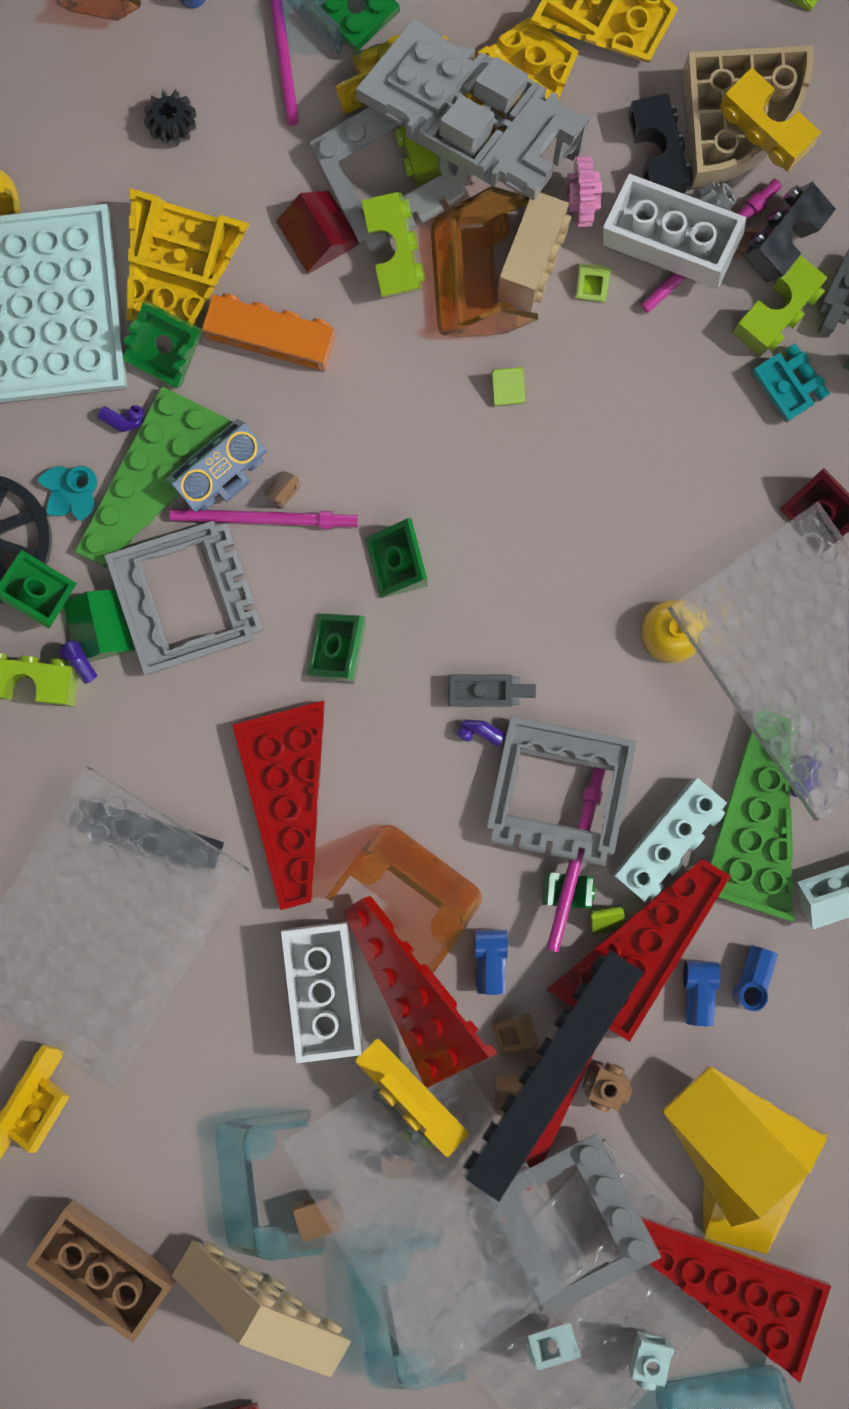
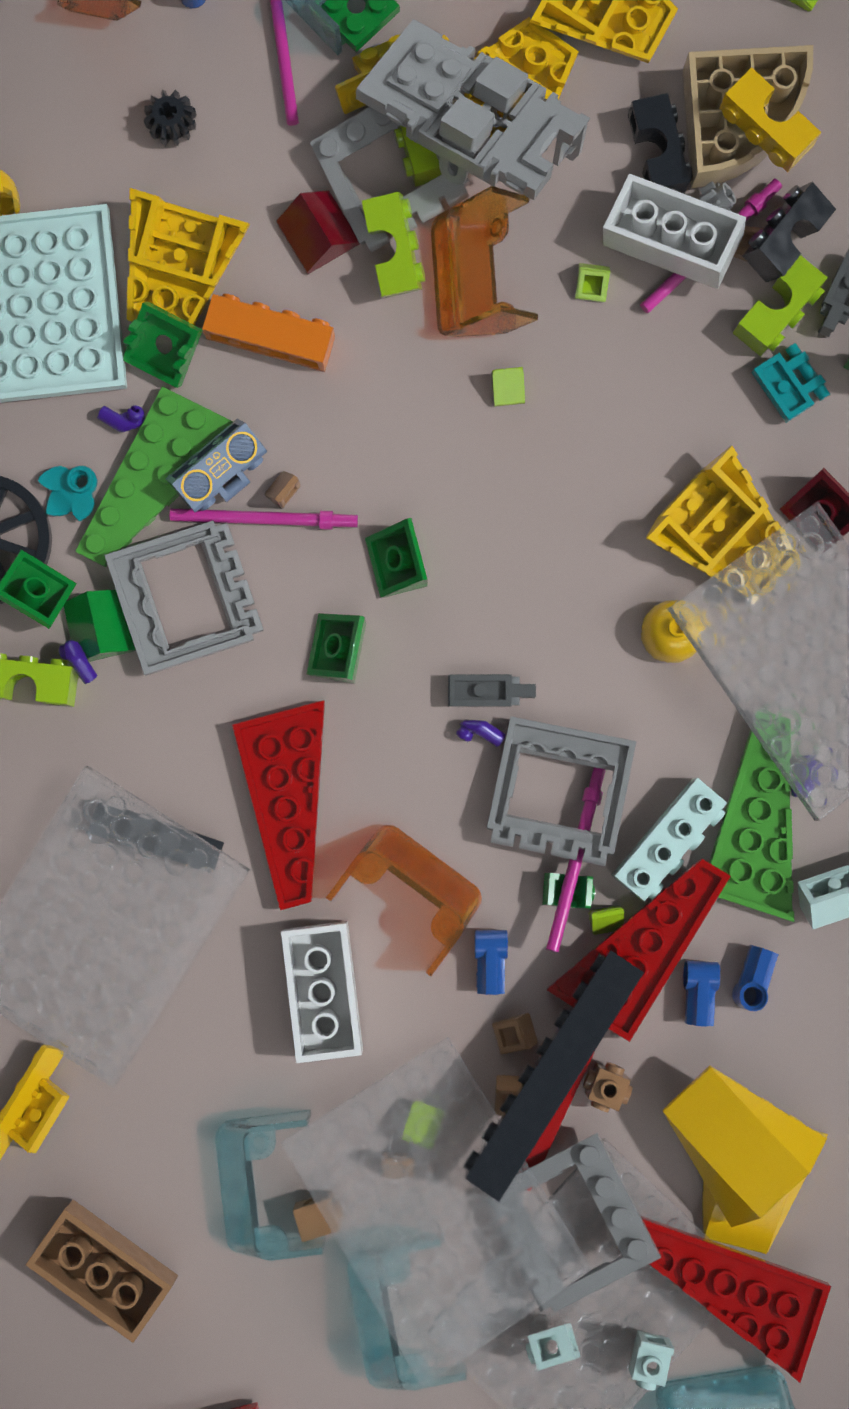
tan brick [172,1240,351,1378] -> none
red wing [343,896,497,1088] -> none
yellow bracket [355,1039,469,1157] -> none
dark grey hinge [372,1089,424,1145] -> none
tan brick [497,192,572,311] -> none
bright pink gear [566,156,602,227] -> none
none -> yellow wedge [646,446,799,603]

